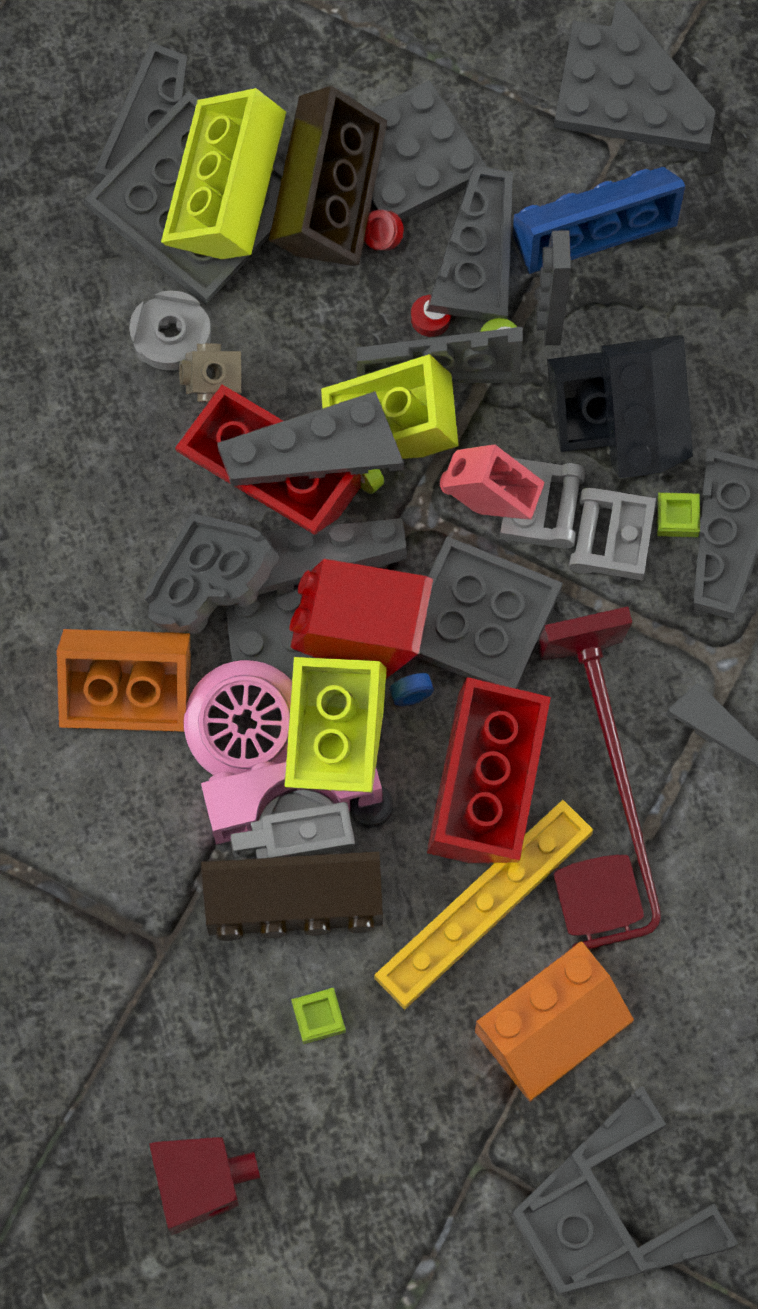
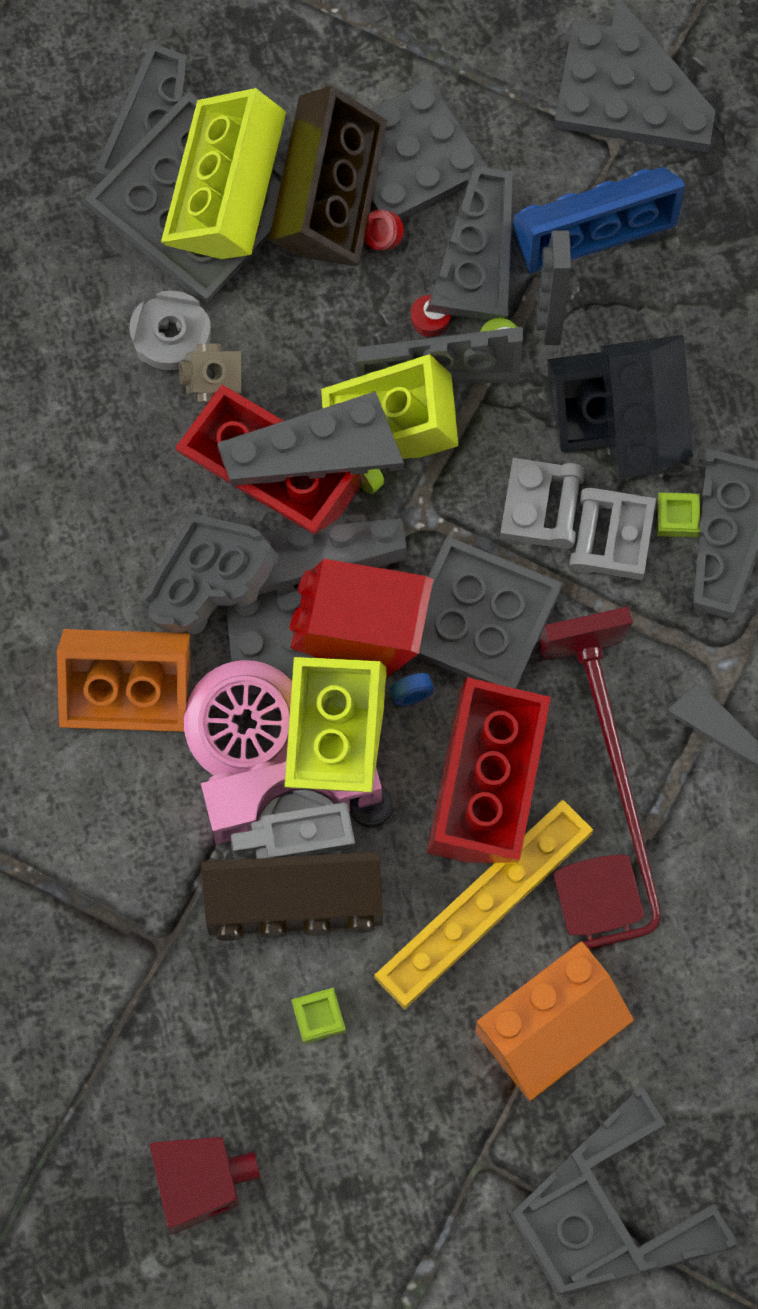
coral torso [440,445,545,519] -> none

